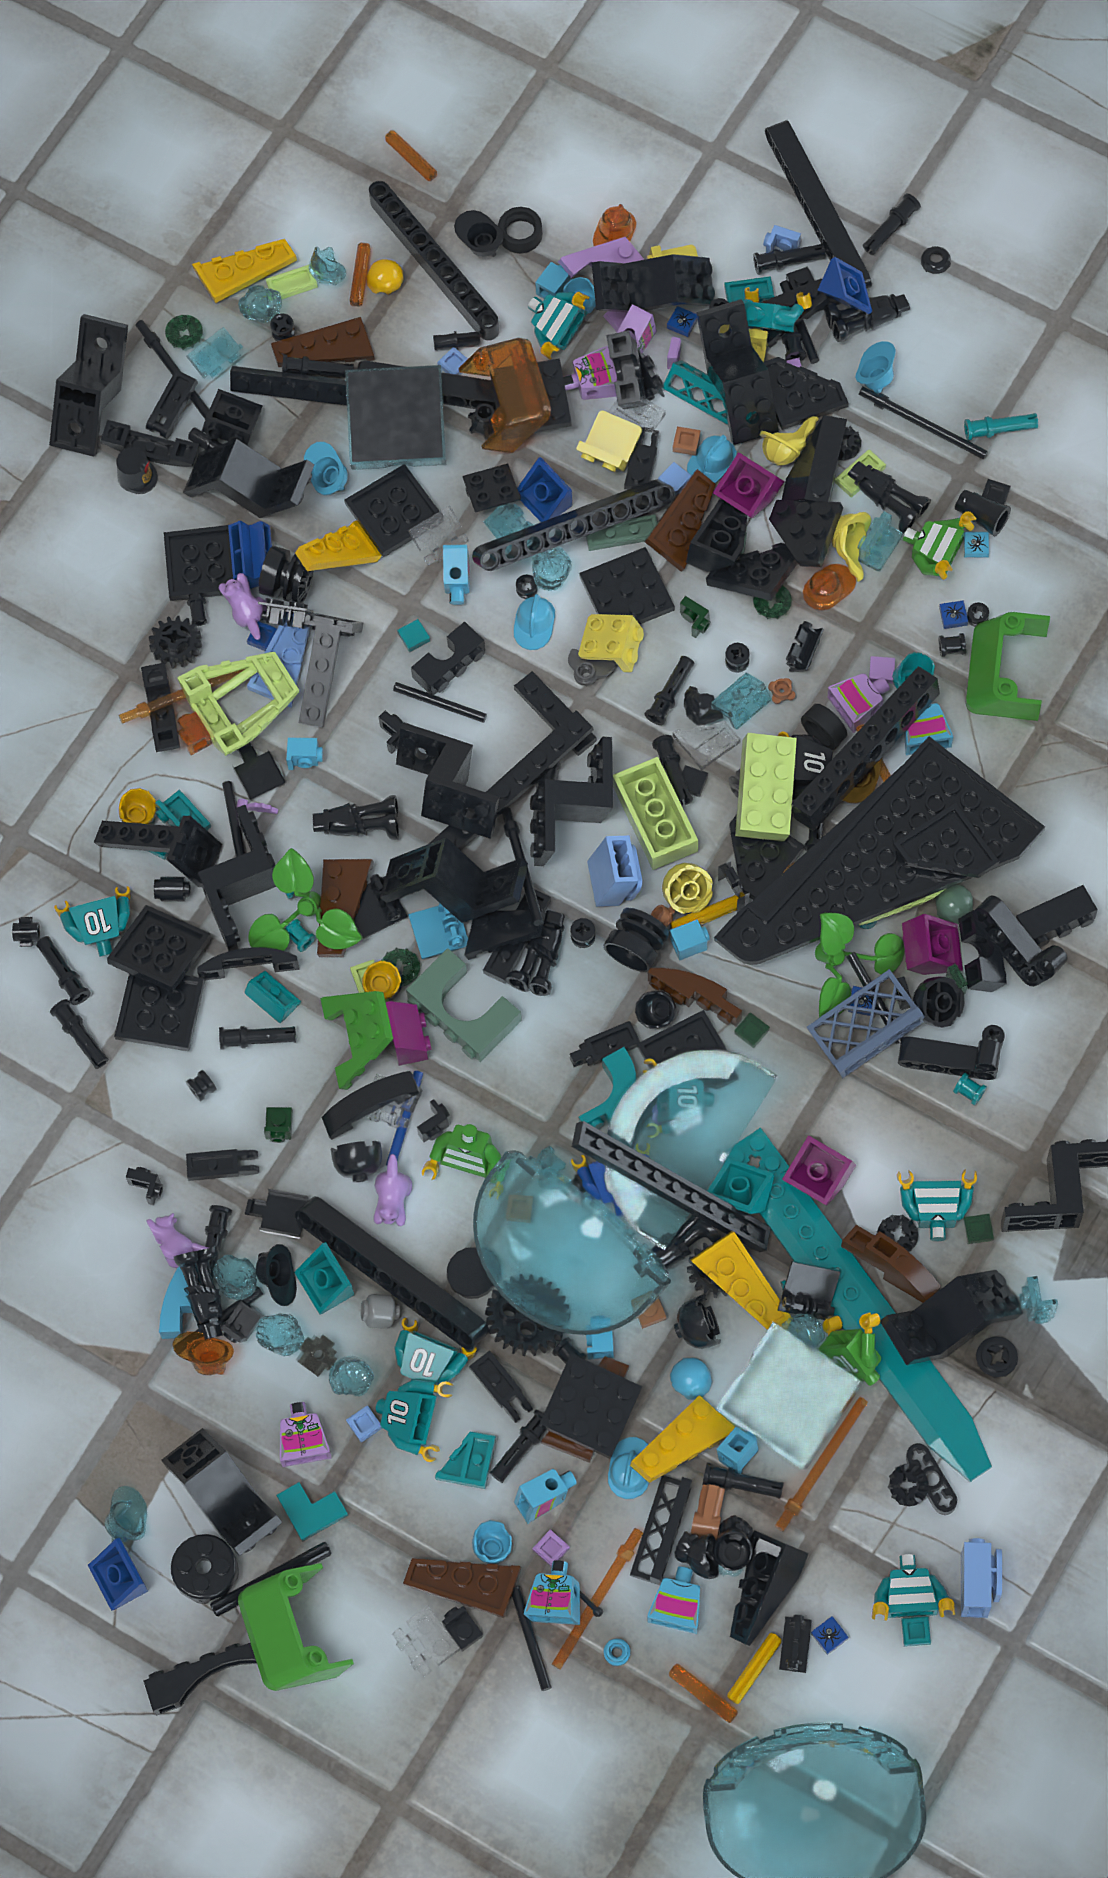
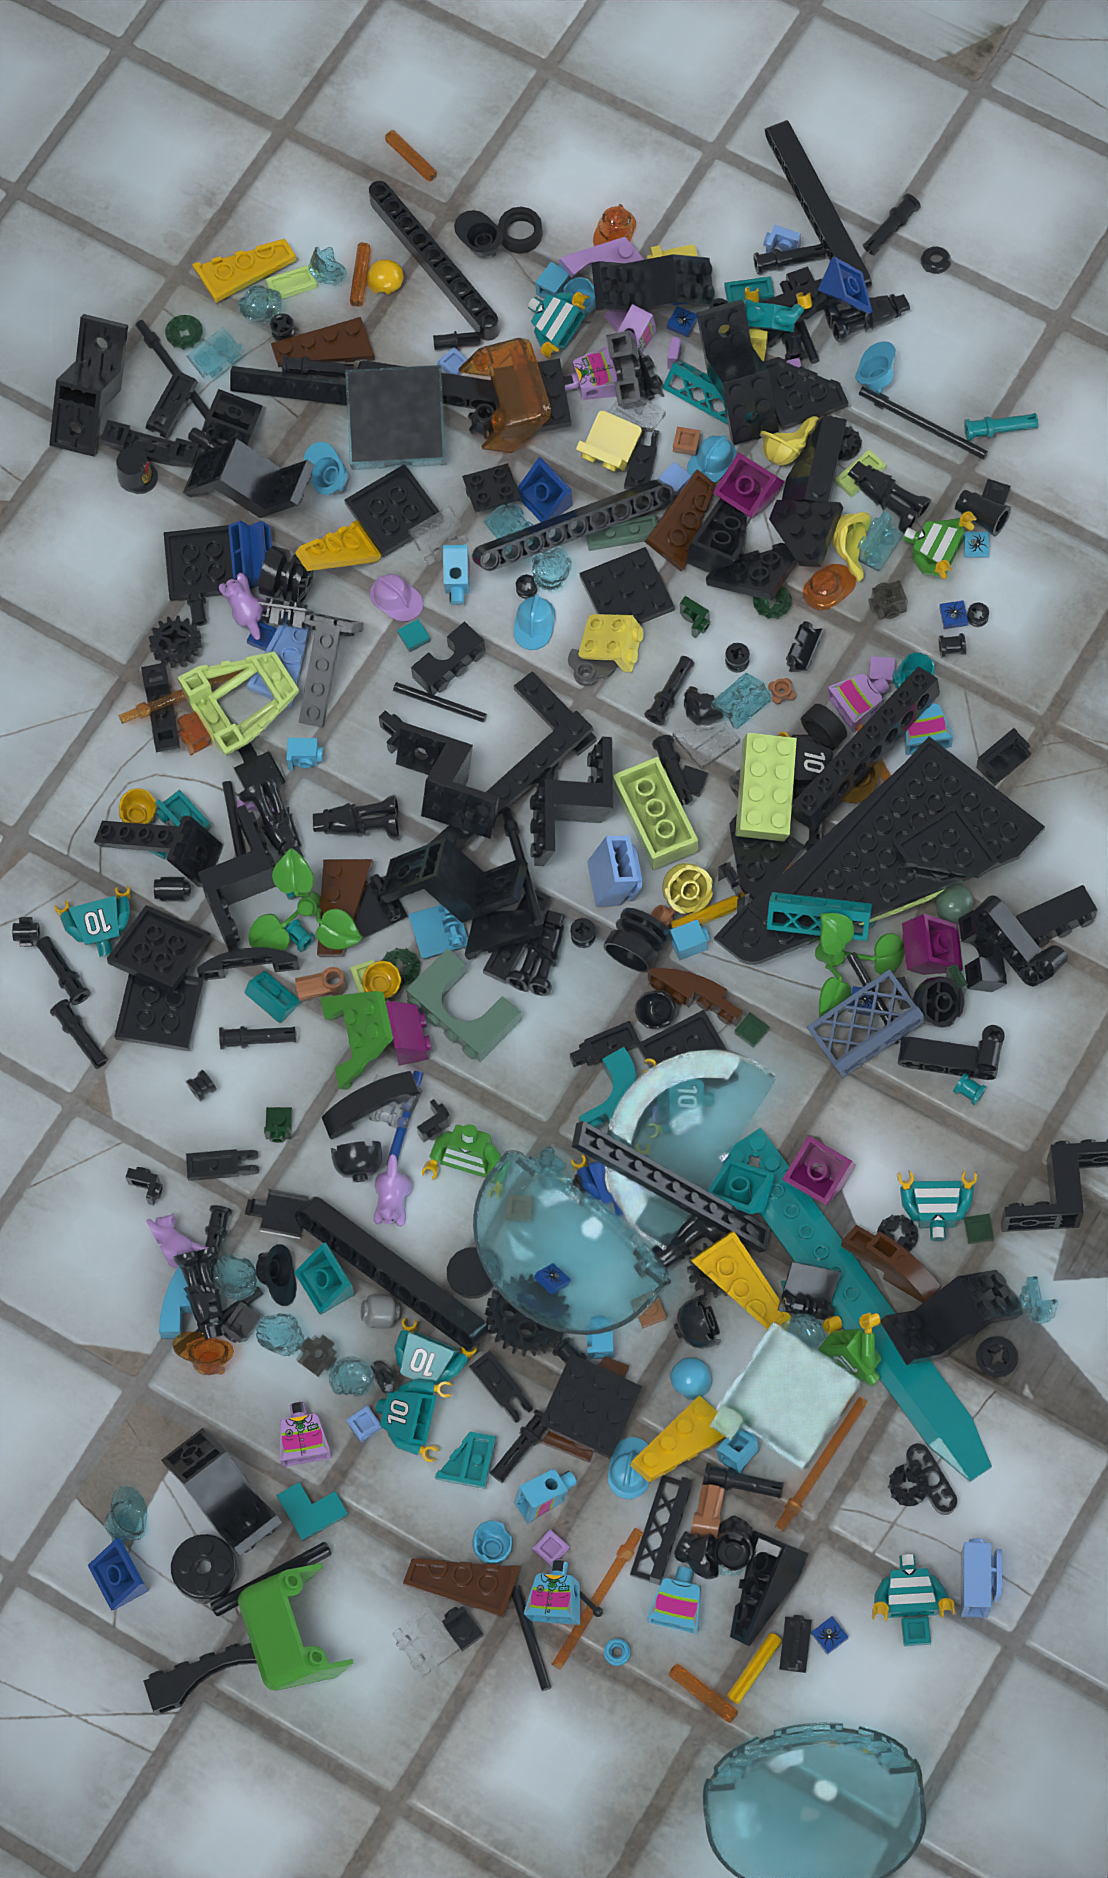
bright green windscreen [966,612,1050,721] -> none
none -> black piece [238,778,304,857]
none -> nougat piece [295,967,347,1001]
none -> lavender piece [370,574,423,622]
none -> black axle [370,1361,395,1394]
none -> blue tile [534,1263,571,1295]
none -> clear green tile [709,1403,746,1440]
none -> teal fence [767,892,872,941]
none -> clear smoke brick [868,580,908,620]
none -> black hinge [976,728,1031,786]

